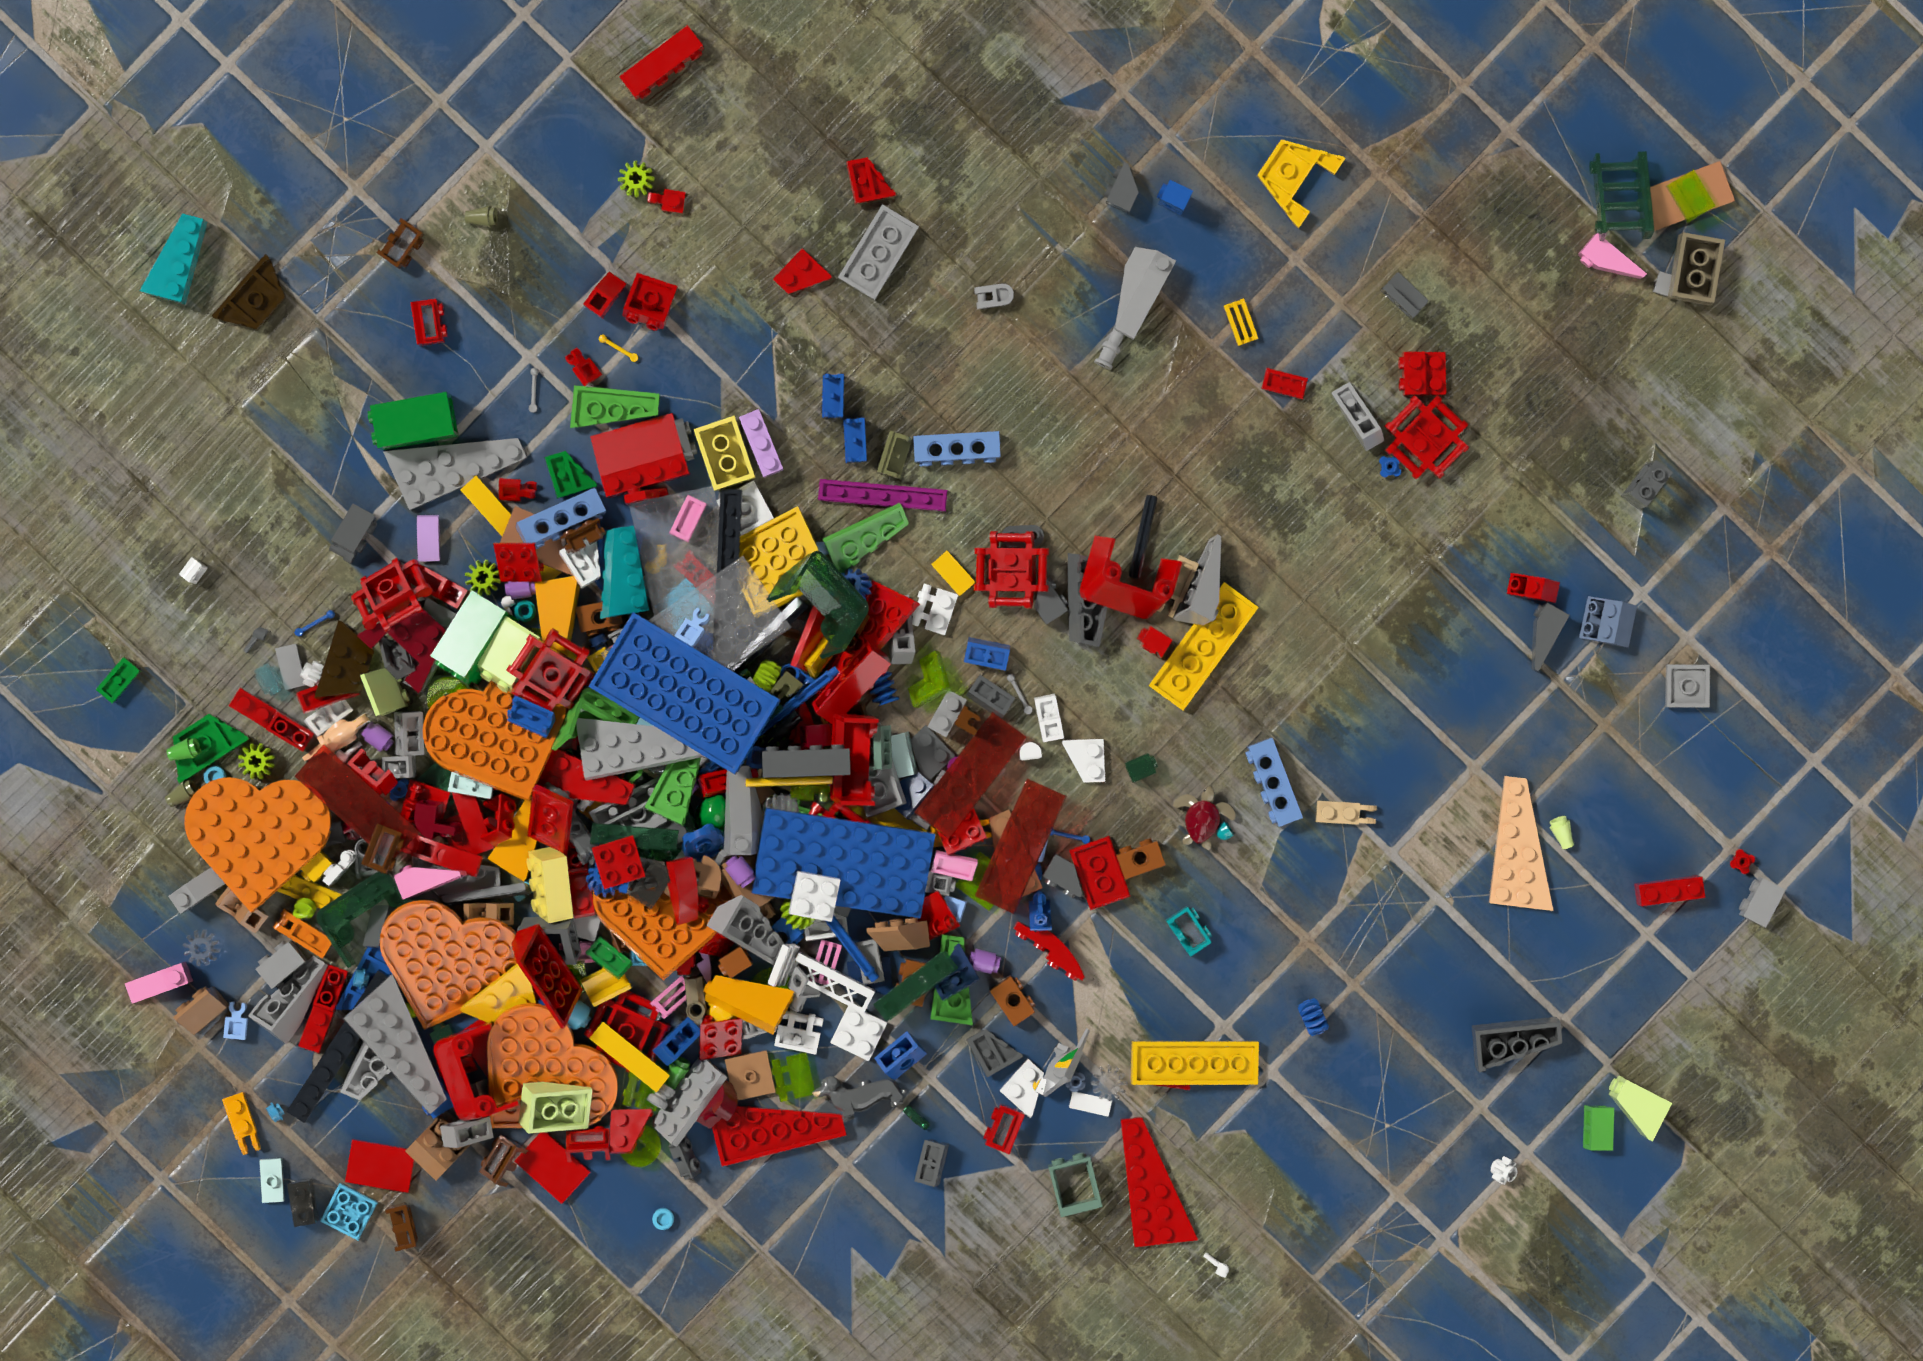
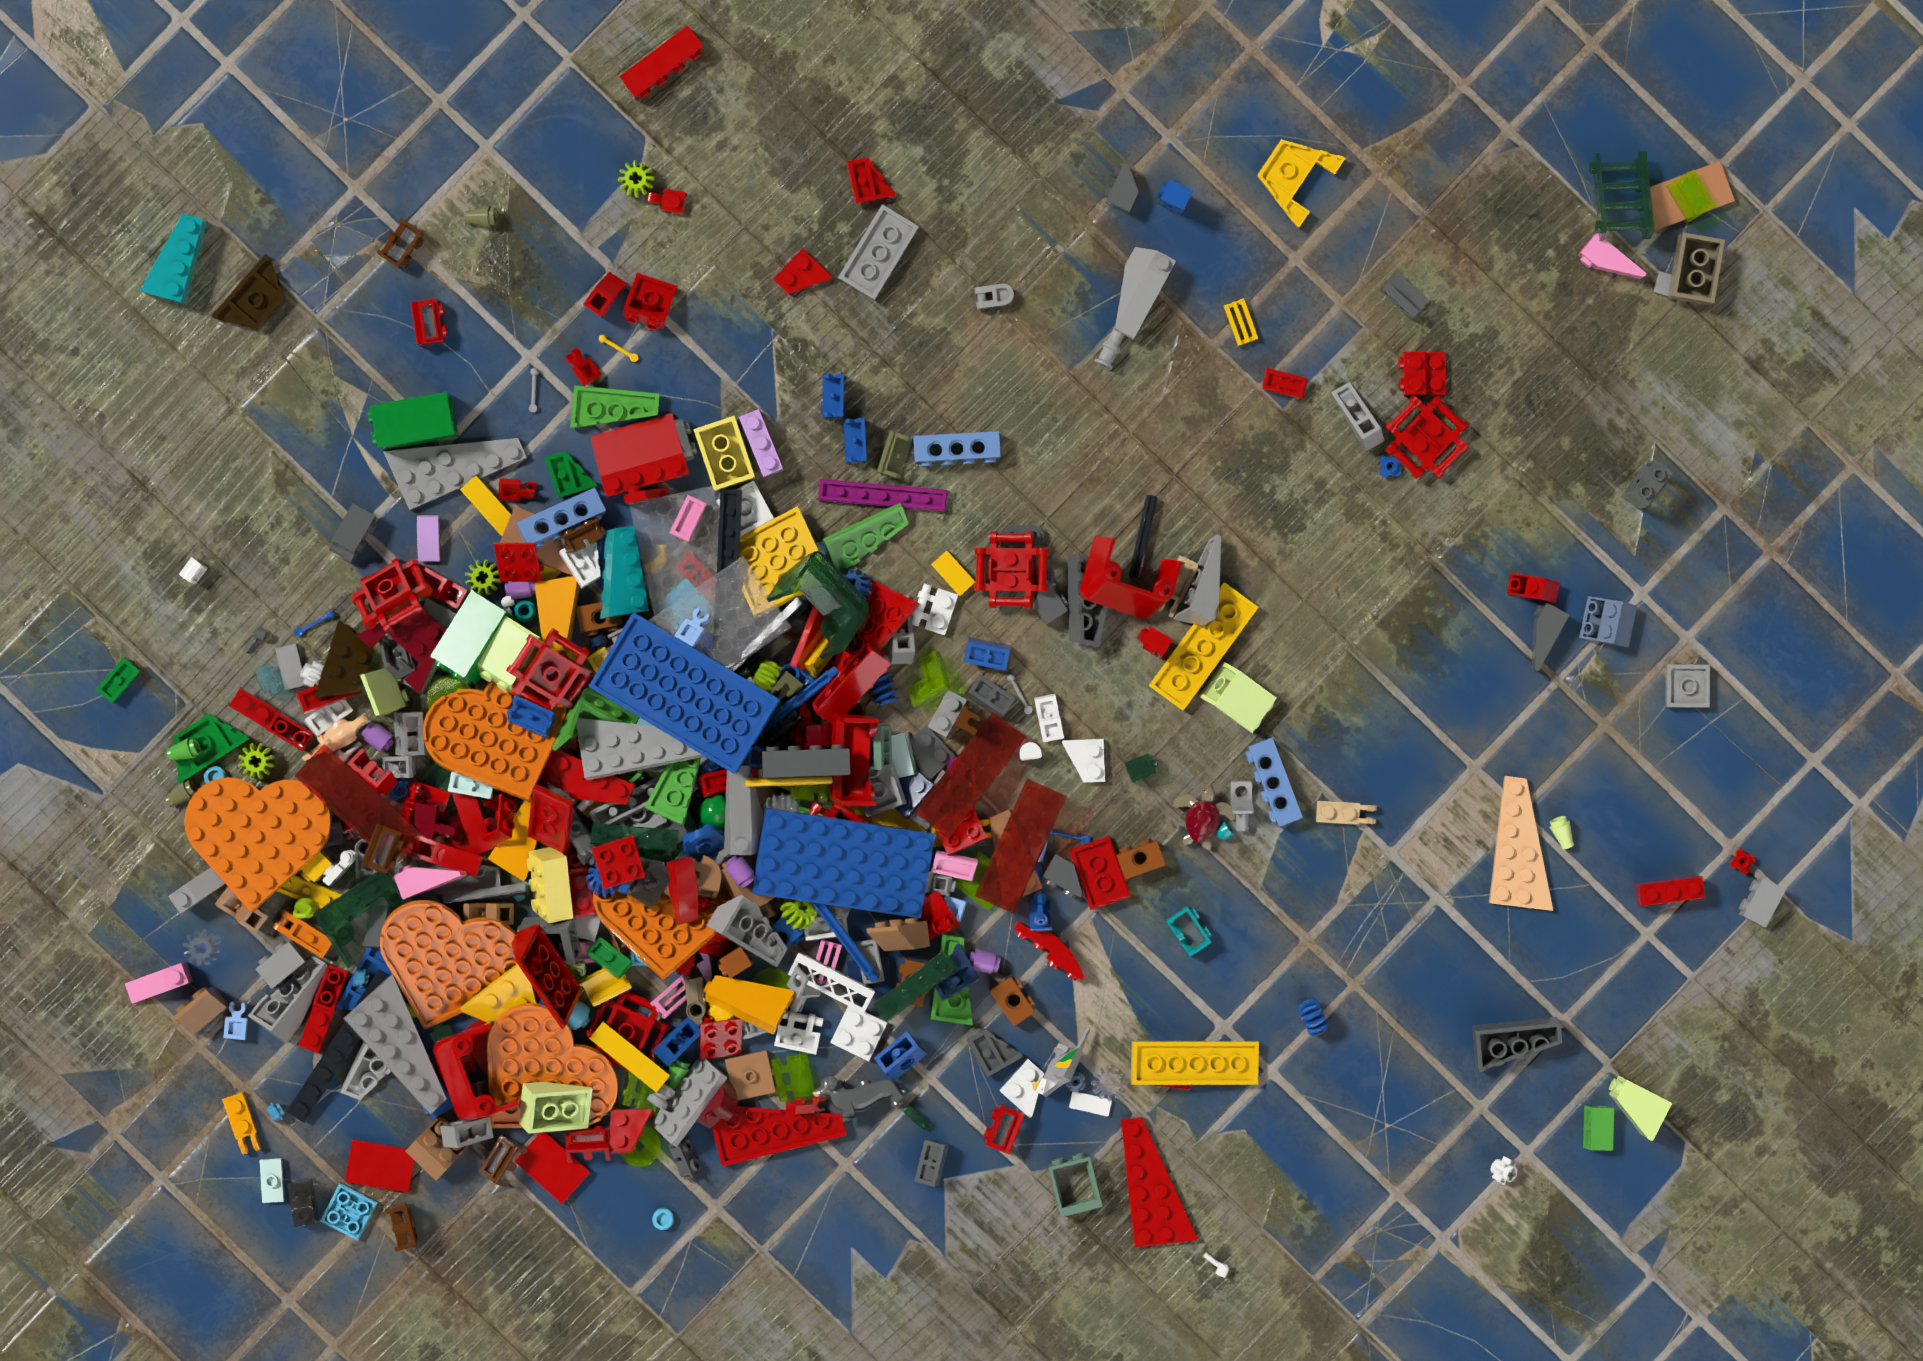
white tile [768,944,800,987] -> none
white plate [789,871,840,922] -> none
none -> red plate [786,1096,825,1114]
none -> yellowish green slope [1199,661,1277,733]
none -> light grey bracket [1230,781,1254,831]

